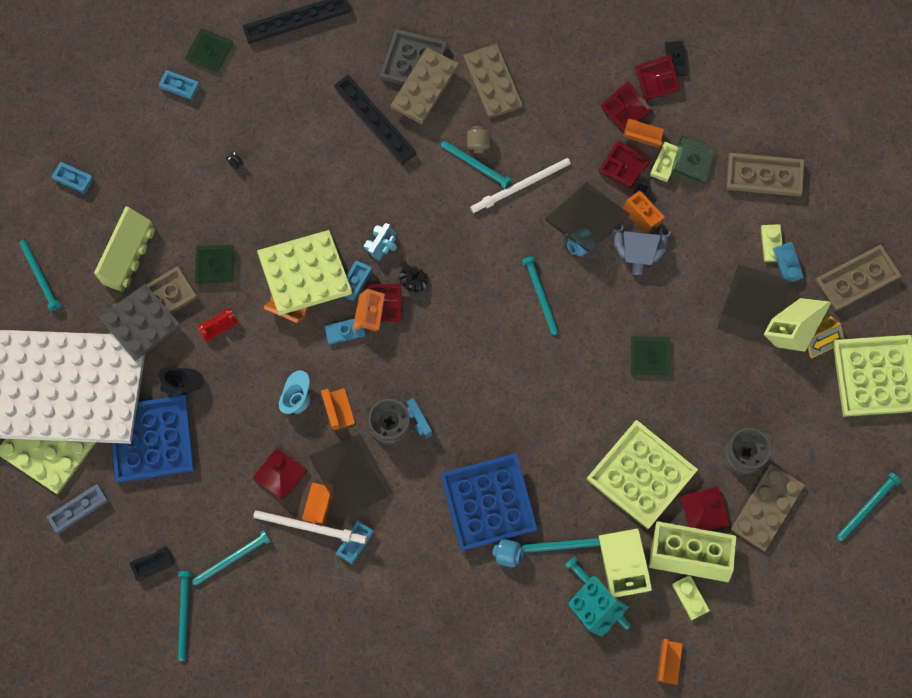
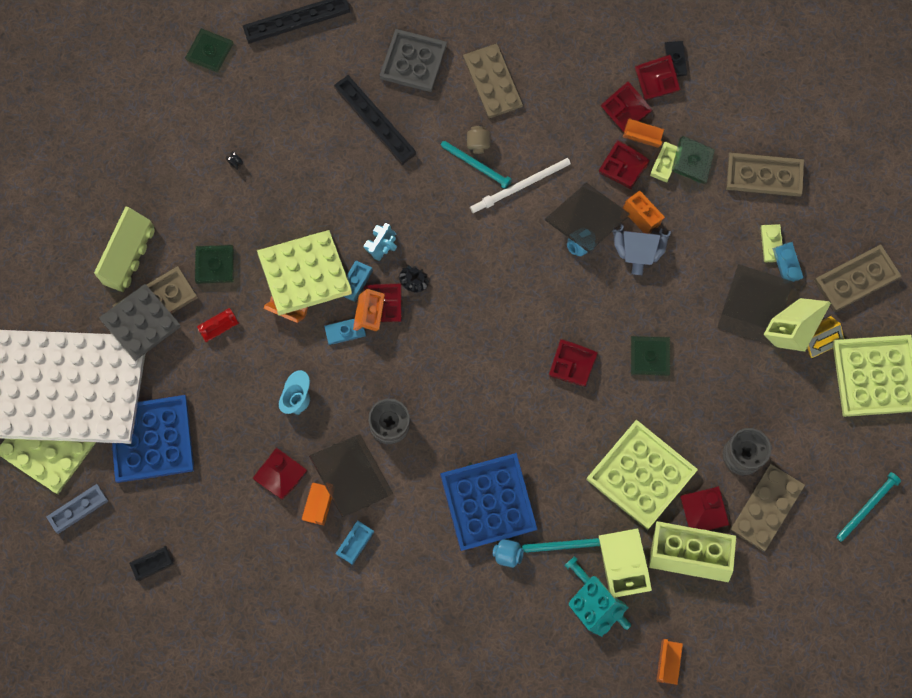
teal bar [20,240,62,312] -> none
dark azure plate [52,162,94,194] -> none
black piece [158,368,204,397] -> none
dark azure plate [159,70,200,100] -> none
teal bar [178,571,193,661] -> none
teal bar [191,530,271,586] -> none
white bar [254,510,367,544] -> none
orange panel [321,388,355,431] -> none
dark tan plate [391,48,459,125] -> none
dark azure plate [406,398,432,438] -> none
teal bar [522,256,558,336] -> none
black bush [634,181,651,197] -> none
yellowish green plate [672,575,710,621] -> none
none -> dark red plate [549,339,598,387]

